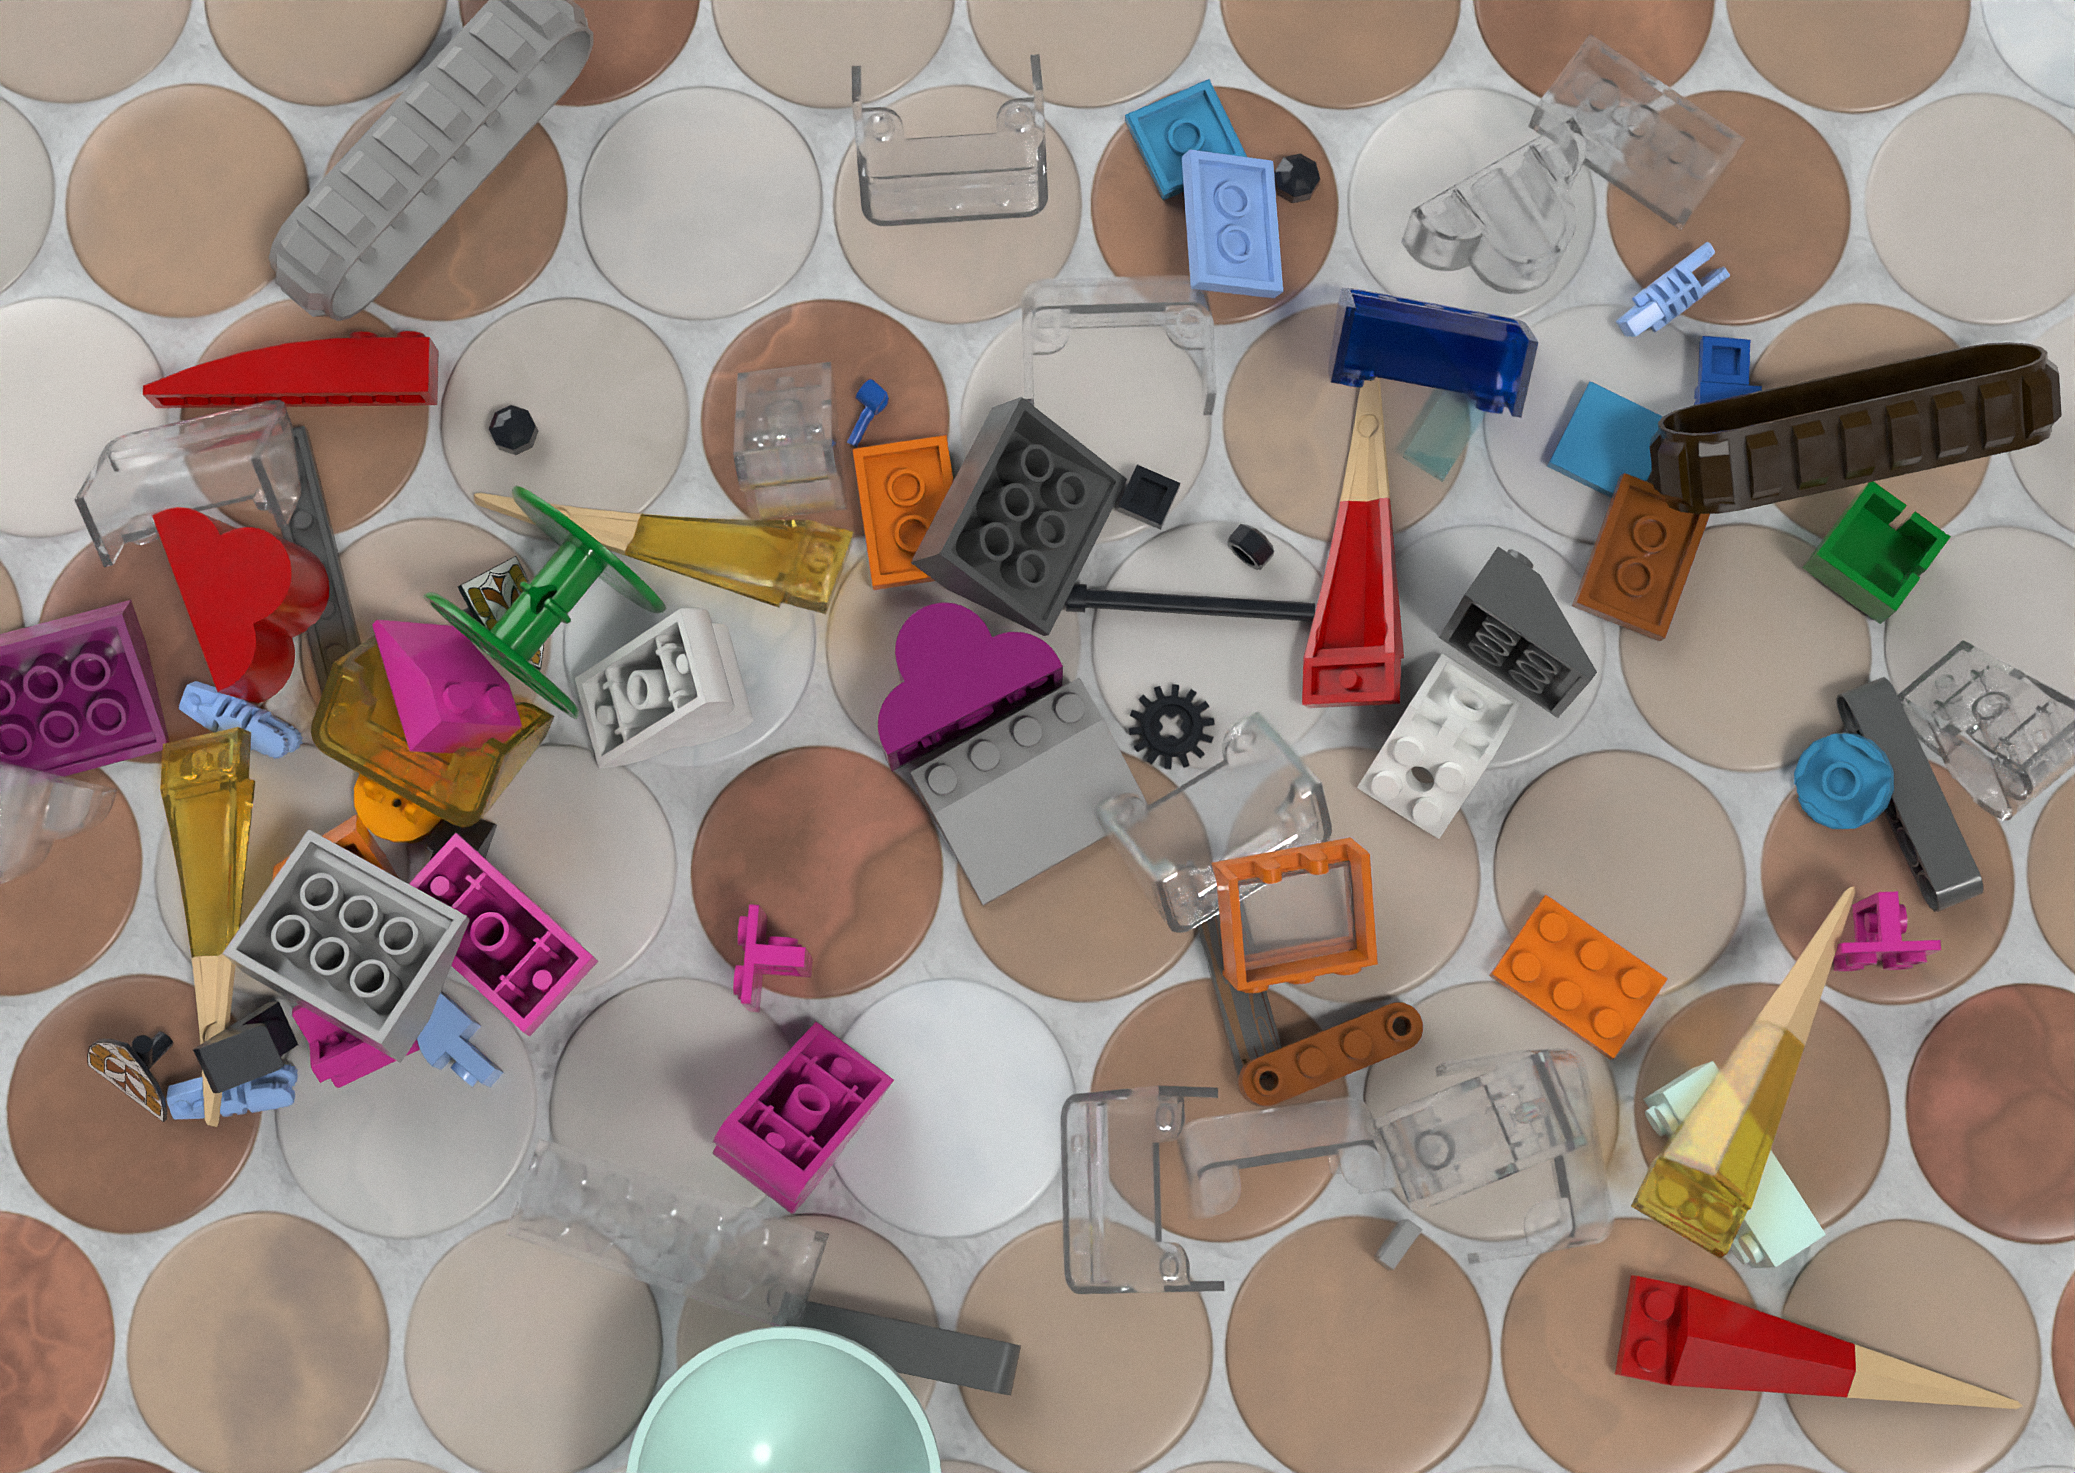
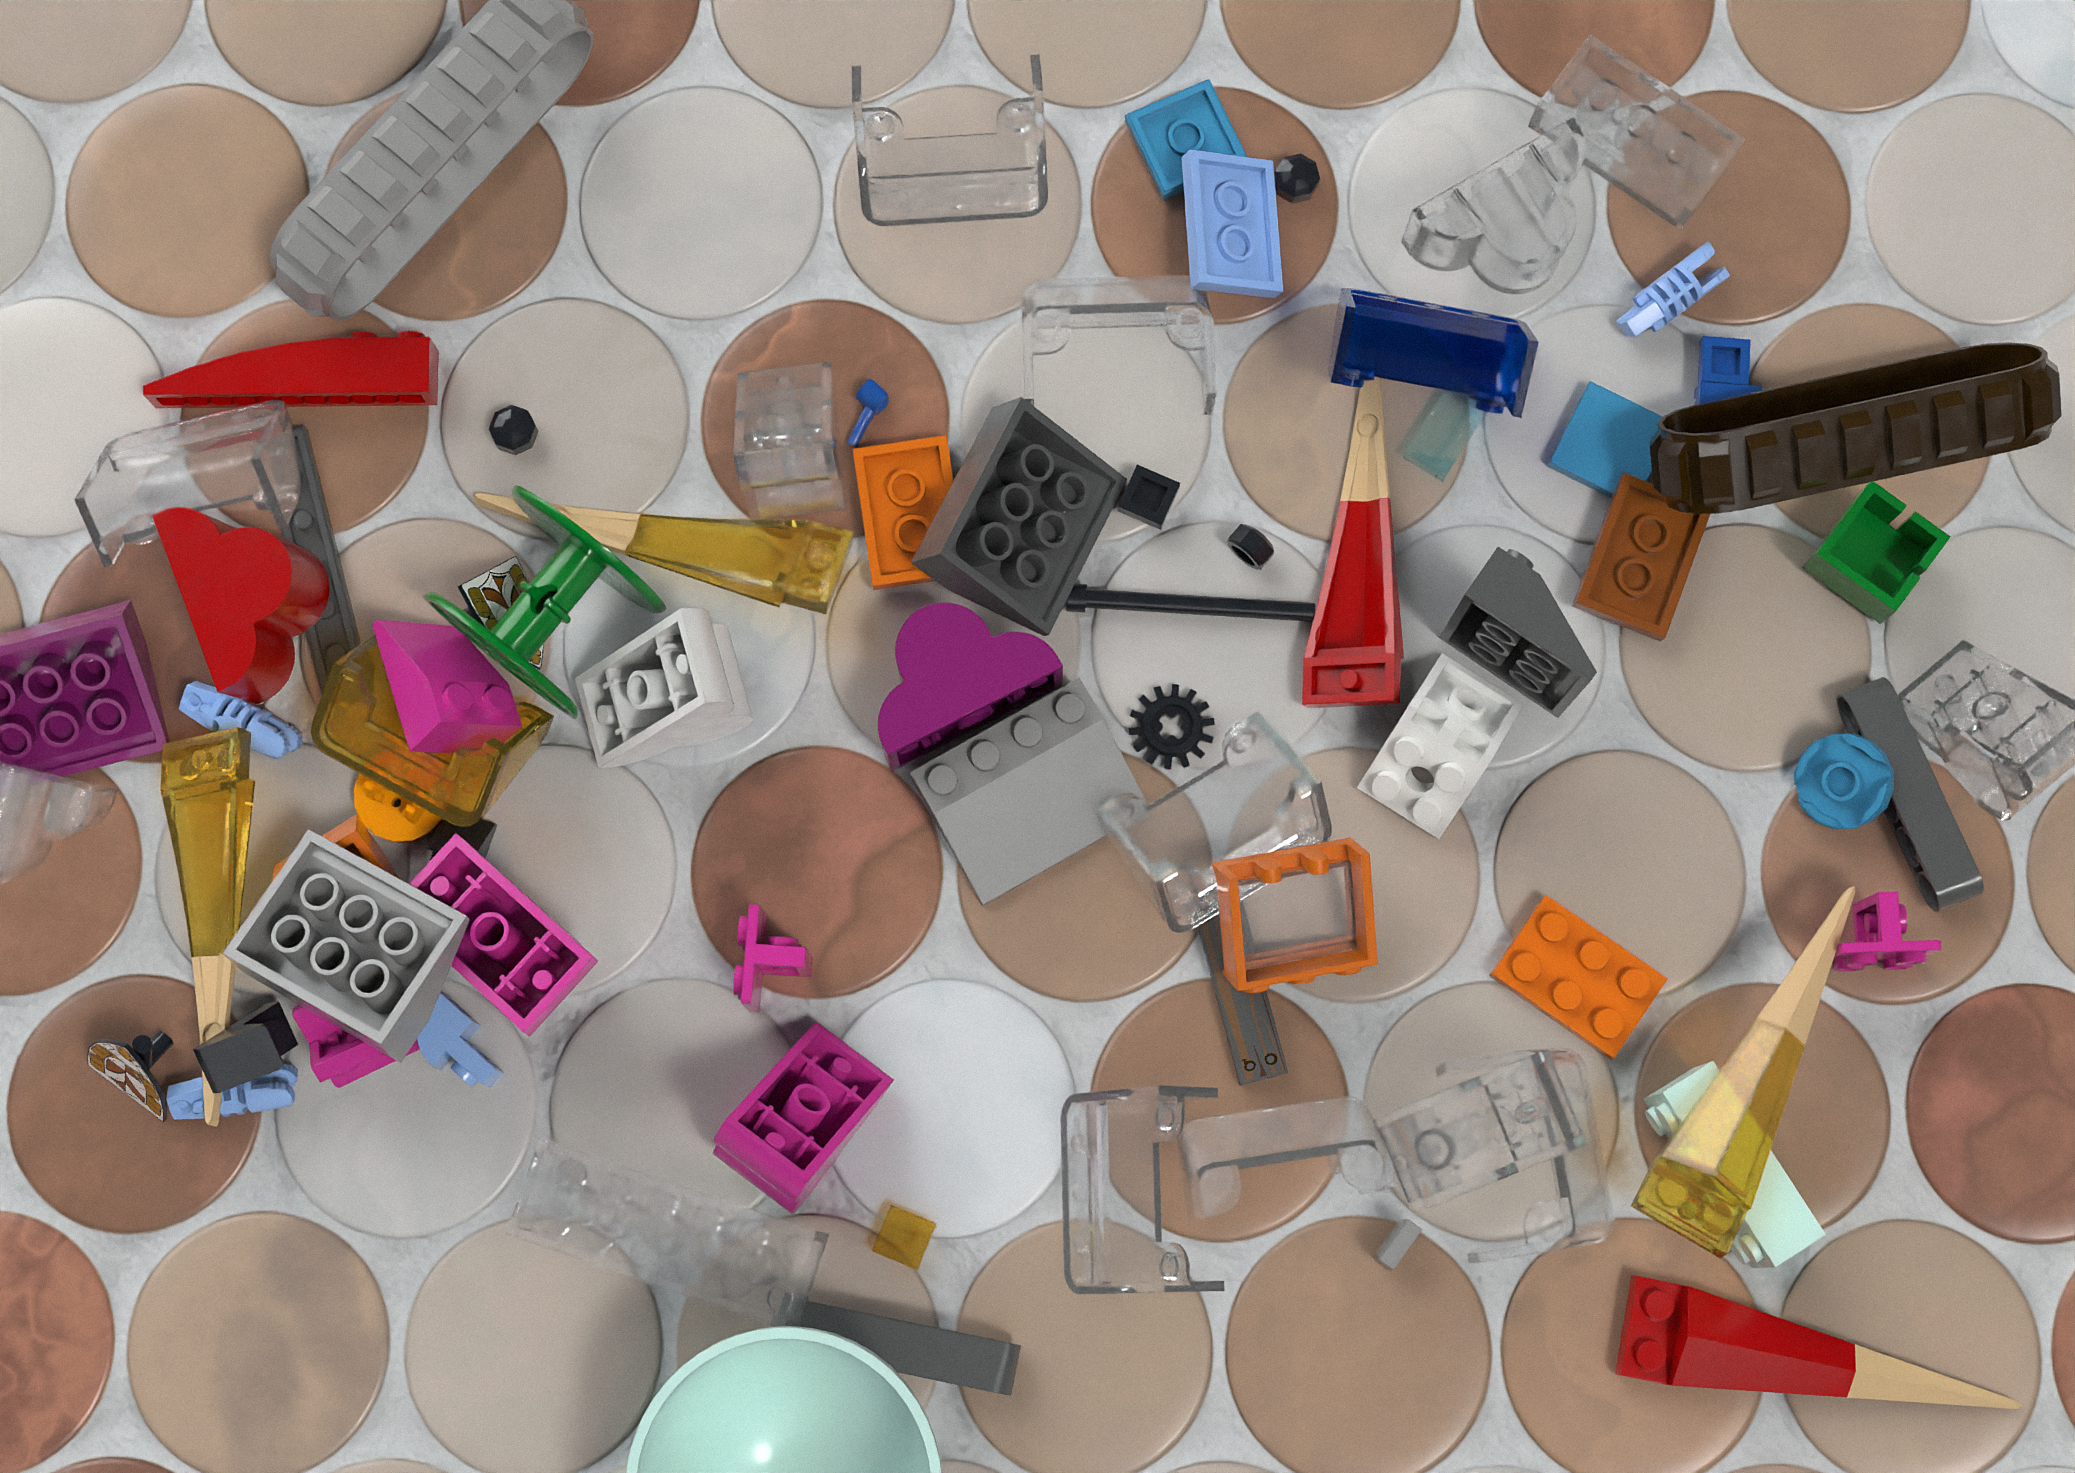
dark orange plate [1238,1002,1423,1107] -> none
none -> clear yellow tile [872,1205,937,1270]

